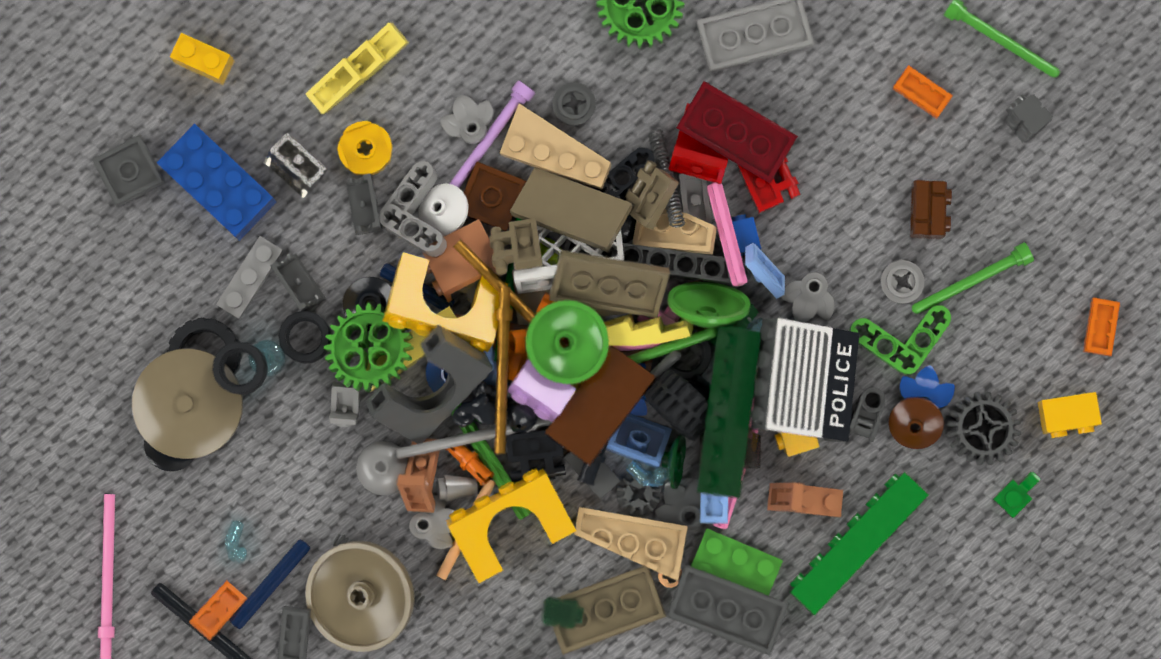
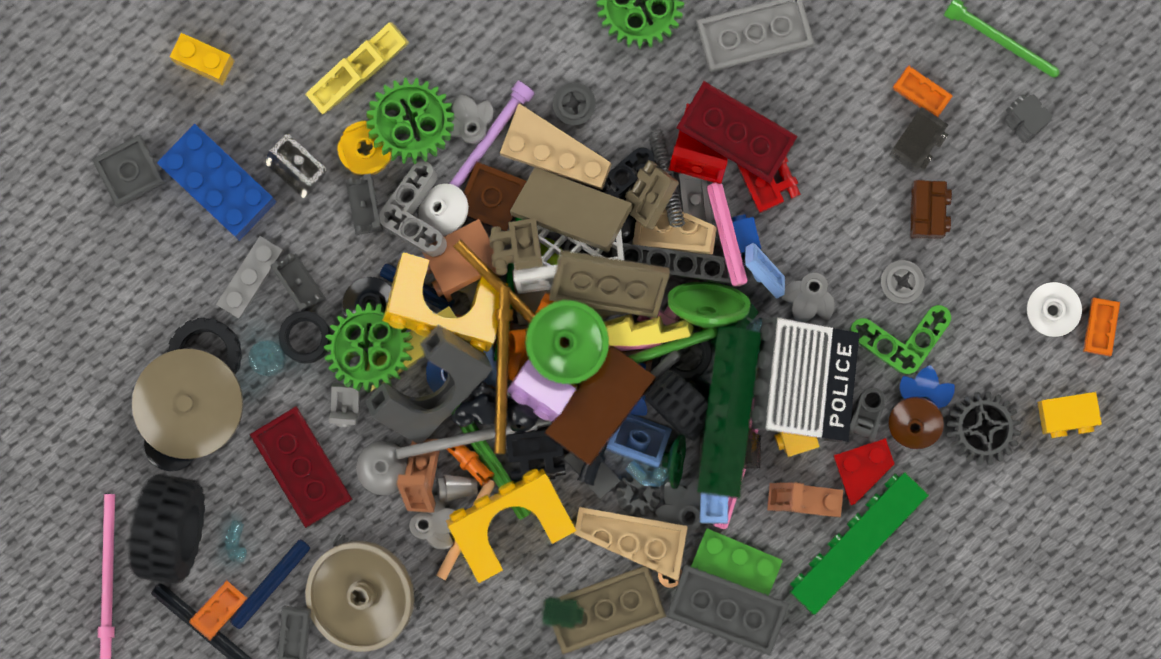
black tyre [212,341,268,395] -> none
bright green piece [912,242,1034,314] -> none
green plate [993,472,1041,518] -> none
none -> black tyre [128,474,205,585]
none -> dark red tile [249,406,353,528]
none -> bright green gear [366,78,454,164]
none -> red wing [833,438,894,506]
none -> clear smoke brick [888,107,948,173]
none -> white dish [1027,282,1082,337]

